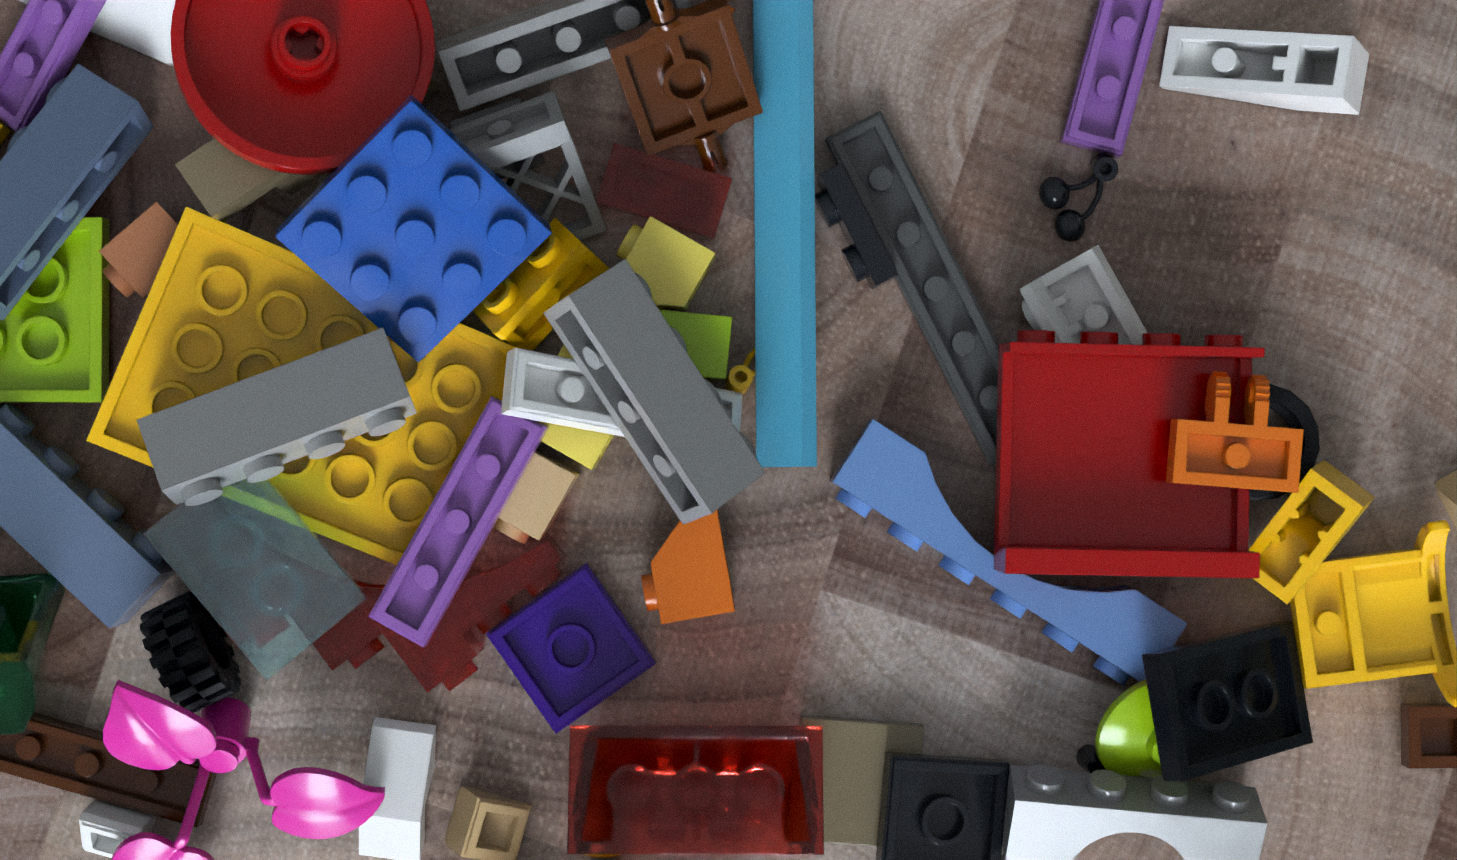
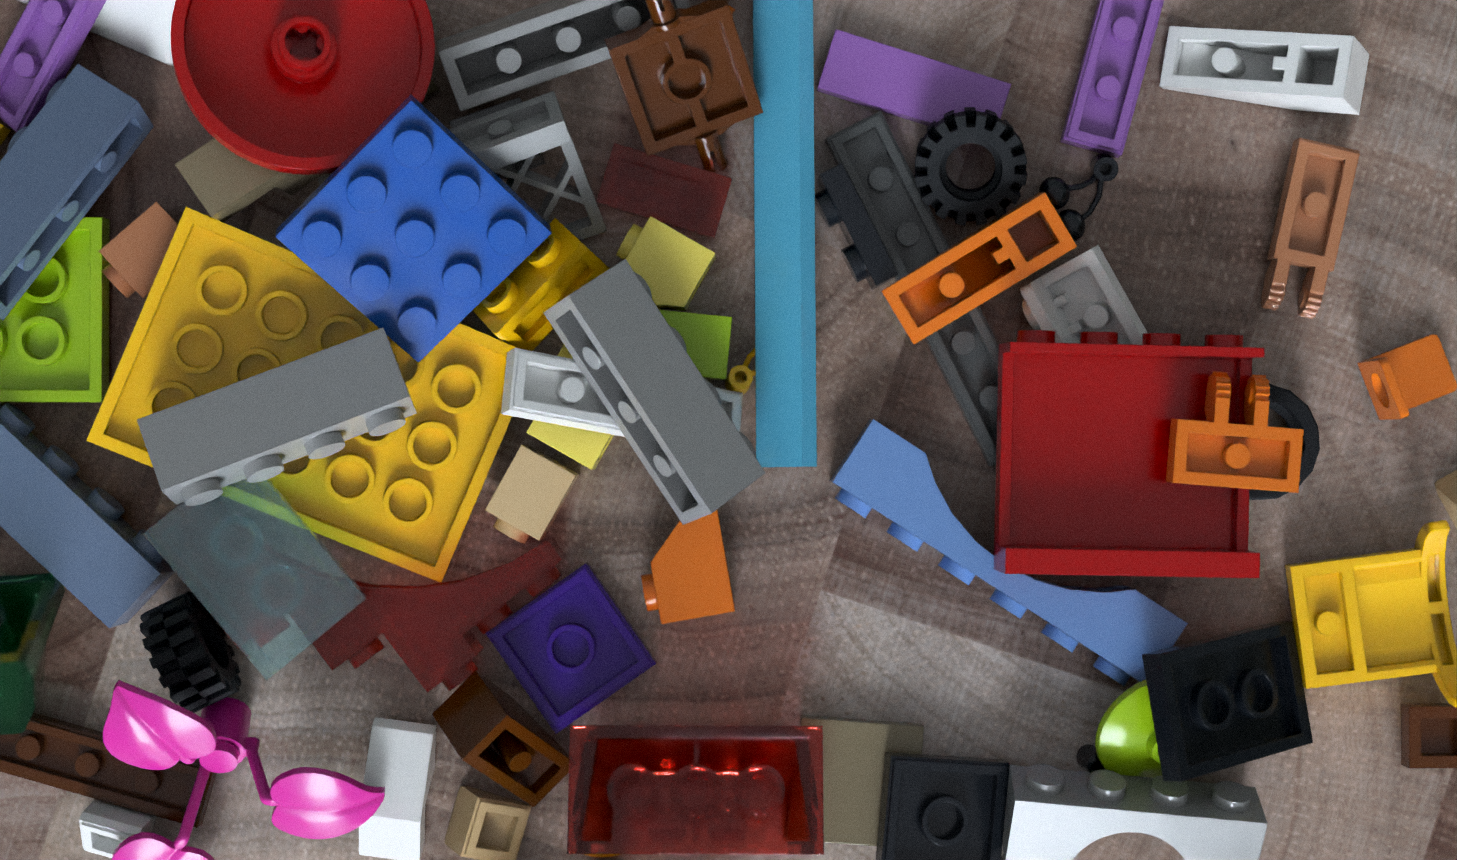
medium lavender tile [368,396,549,647] -> none
yellow arch [1249,460,1375,604] -> none
none -> reddish brown slope [432,671,577,807]
none -> medium lavender tile [817,29,1011,126]
none -> orange slope [881,192,1077,344]
none -> black tyre [915,107,1028,226]
none -> nougat hinge [1260,137,1360,319]
none -> orange bracket [1357,334,1457,420]

